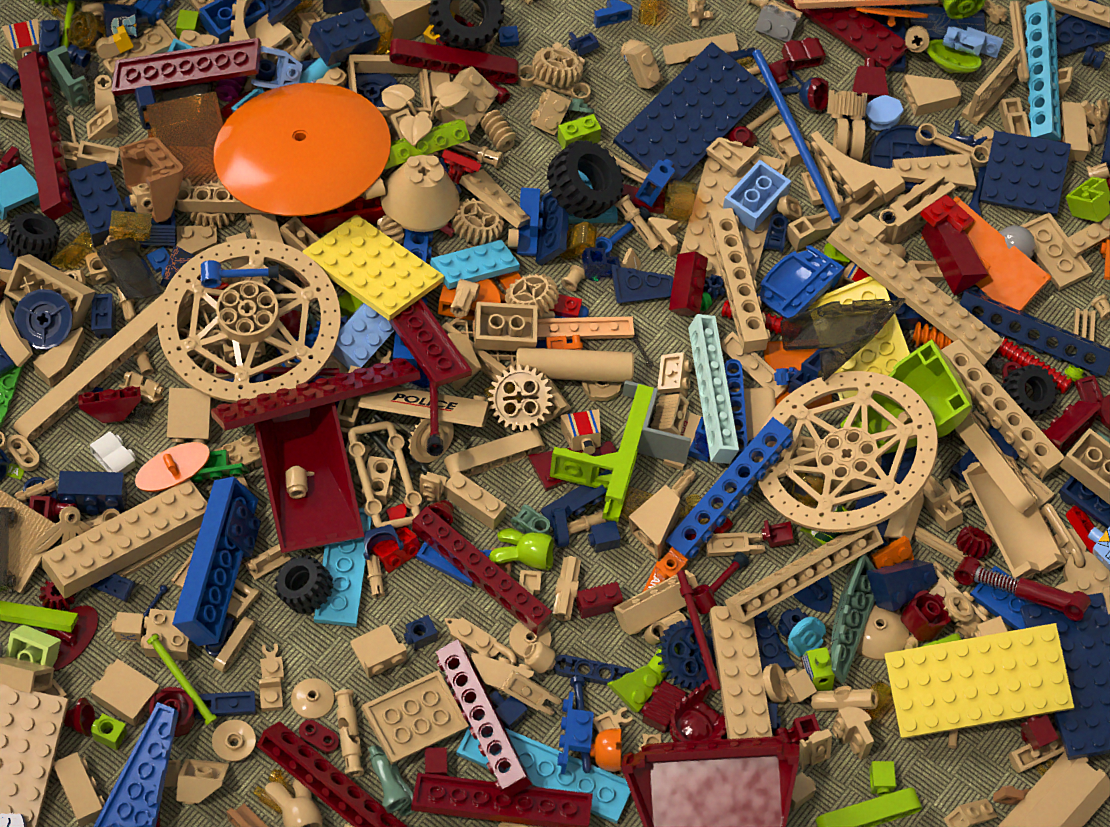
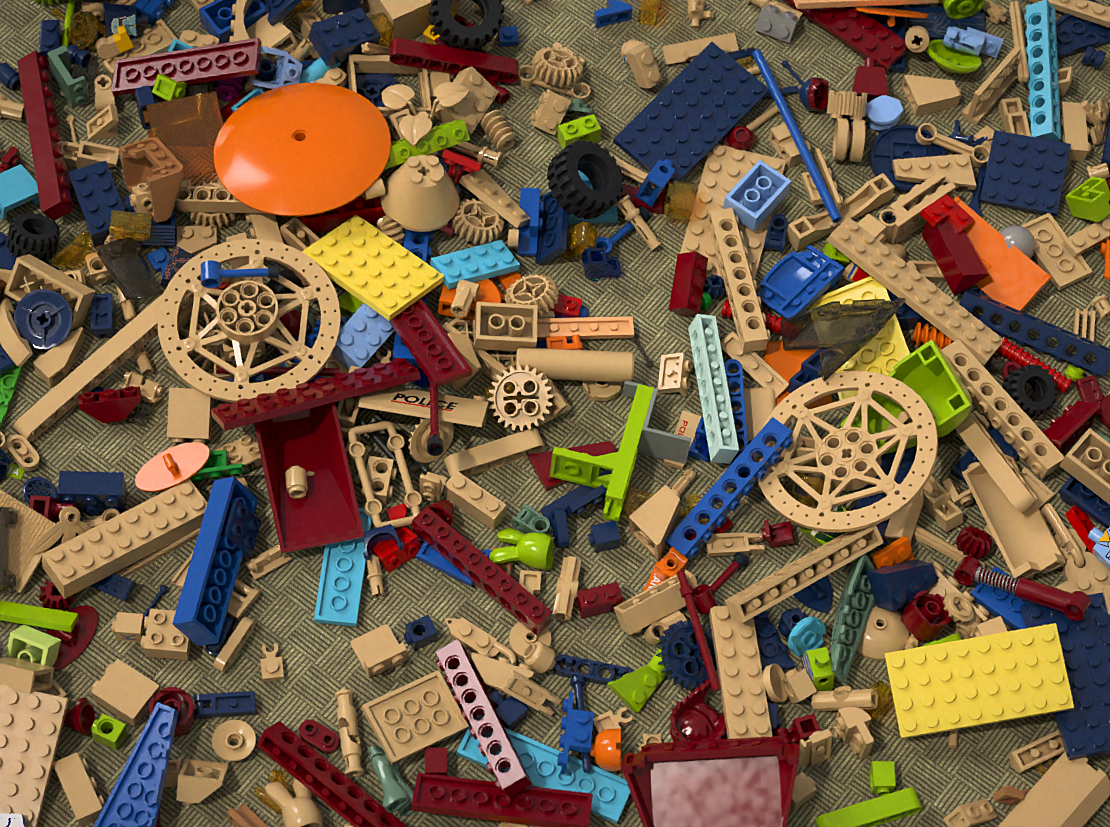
torso [2,19,40,60] -> none
tan axle [15,478,56,503] -> none
white brick [90,432,136,474] -> none
lime bar [147,634,217,726] -> none
lime brick [176,9,200,39] -> none
tan bracket [259,676,283,712] -> none
black tyre [274,555,334,614] -> none
tan dish [291,678,334,719] -> none
tan bush [561,265,586,291] -> none
tan torso [561,409,601,455] -> none
tan axle [567,511,606,535] -> none
dark blue bracket [568,32,600,56] -> none
dark blue wing [610,264,673,304] -> none
tan slope [621,248,641,270] -> none
dark red brick [641,681,687,734] -> none
tan slope [647,217,679,257] -> none
tan brick [651,393,689,435] -> none
tan wing [706,137,760,175] -> none
dark red piece [760,57,791,85] -> none
blue bar [774,367,799,385] -> none
tan plate [777,195,802,220] -> none
dark red brick [781,37,826,70] -> none
tan arch [810,131,905,202] -> none
dark red brick [1020,715,1059,751] -> none
none -> lime bracket [152,74,187,102]
none -> tan axle [361,42,390,55]

